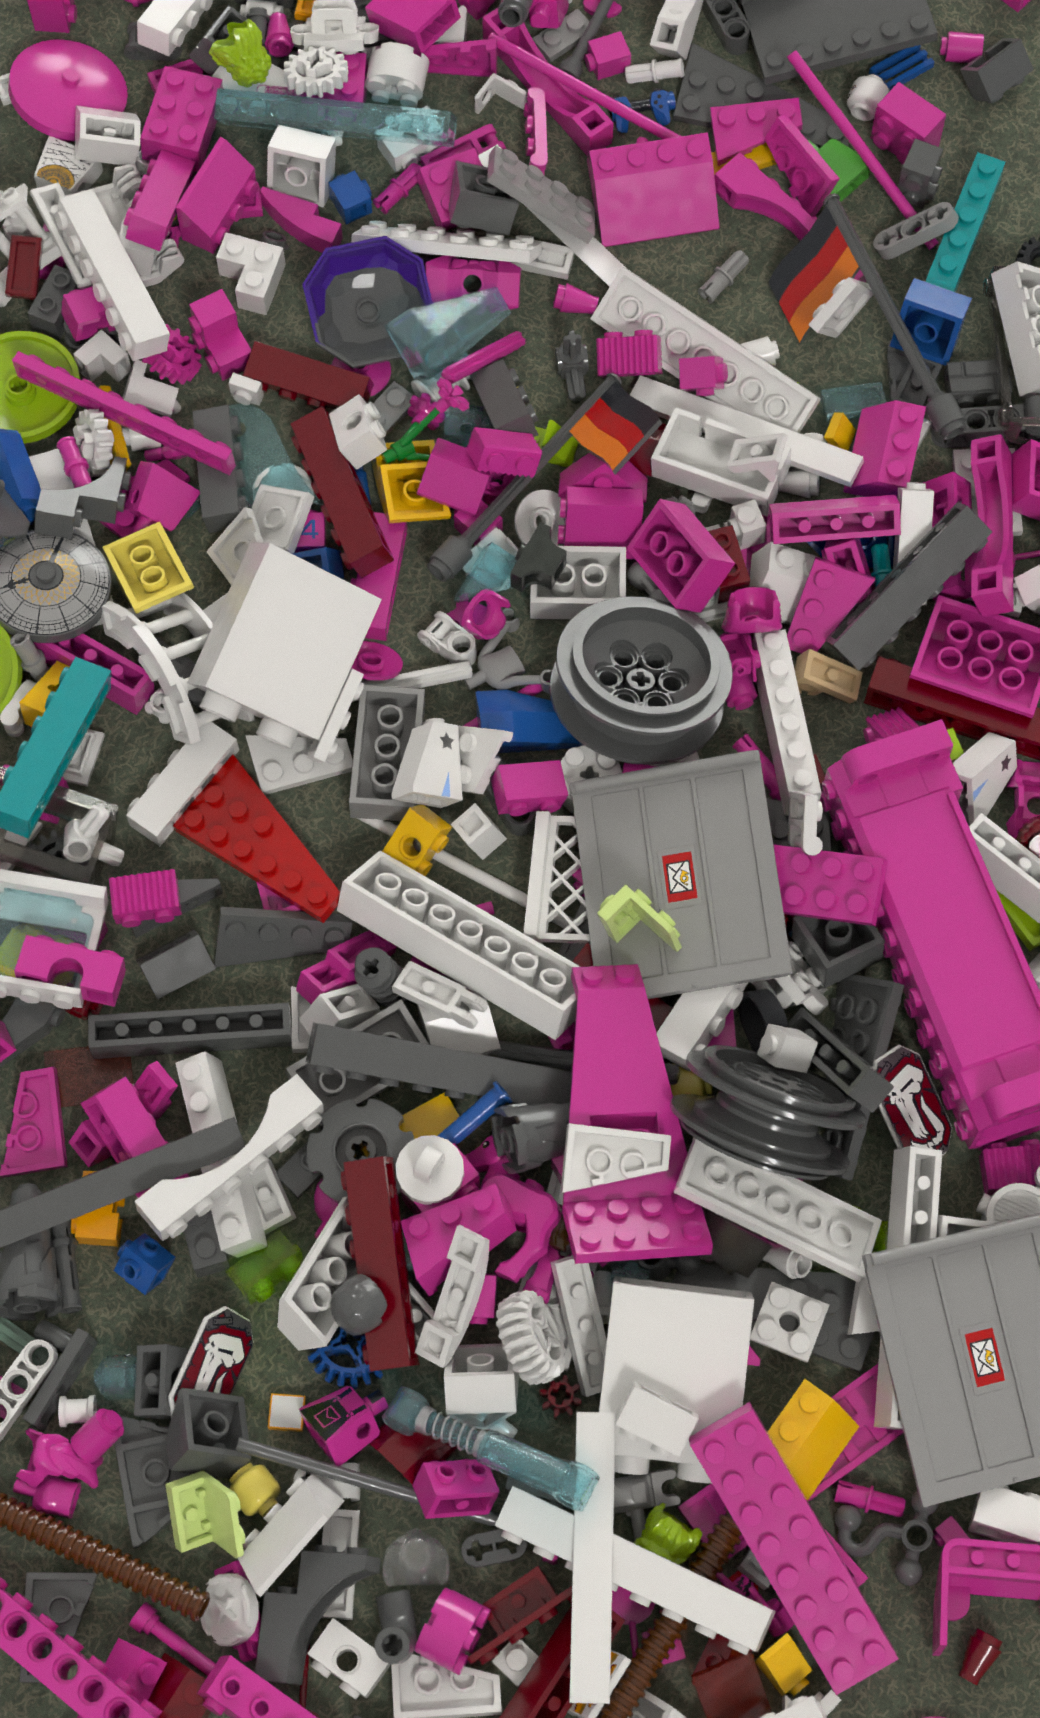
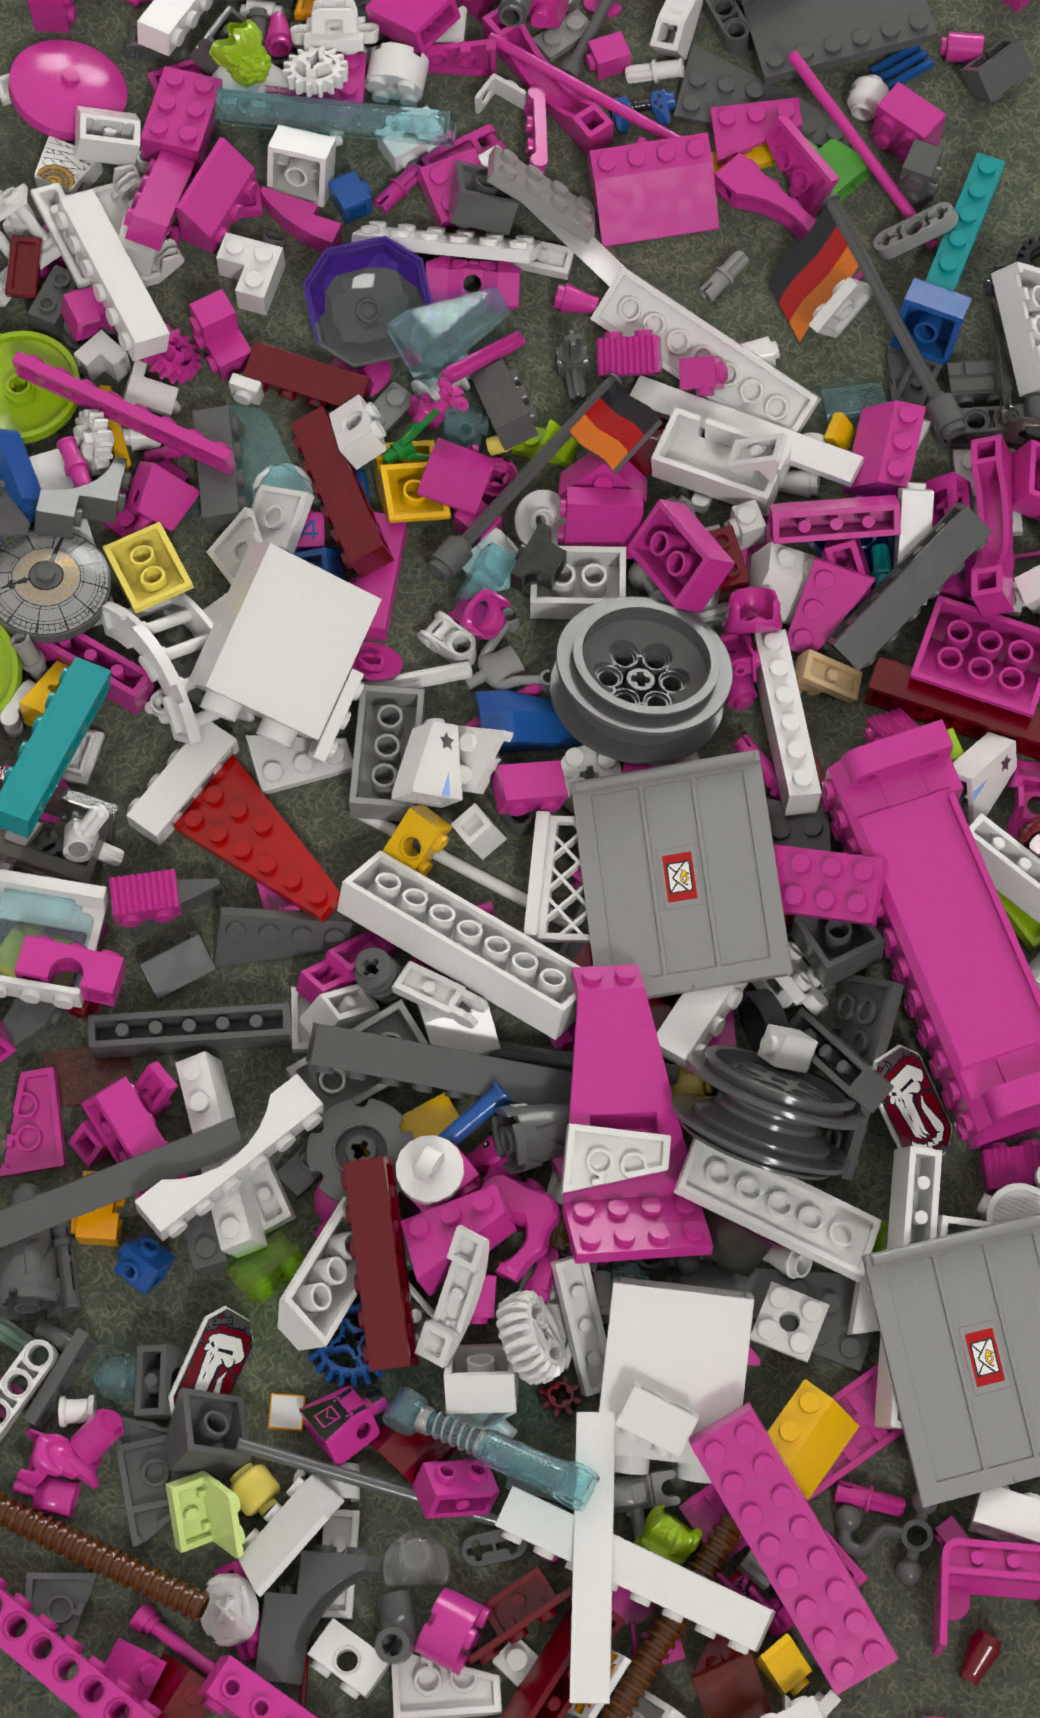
dark grey hair [330,1274,387,1335] -> none
dark pink brick [467,427,542,478] -> none
yellowish green bracket [597,884,682,952] -> none
white plate [788,791,823,856] -> none

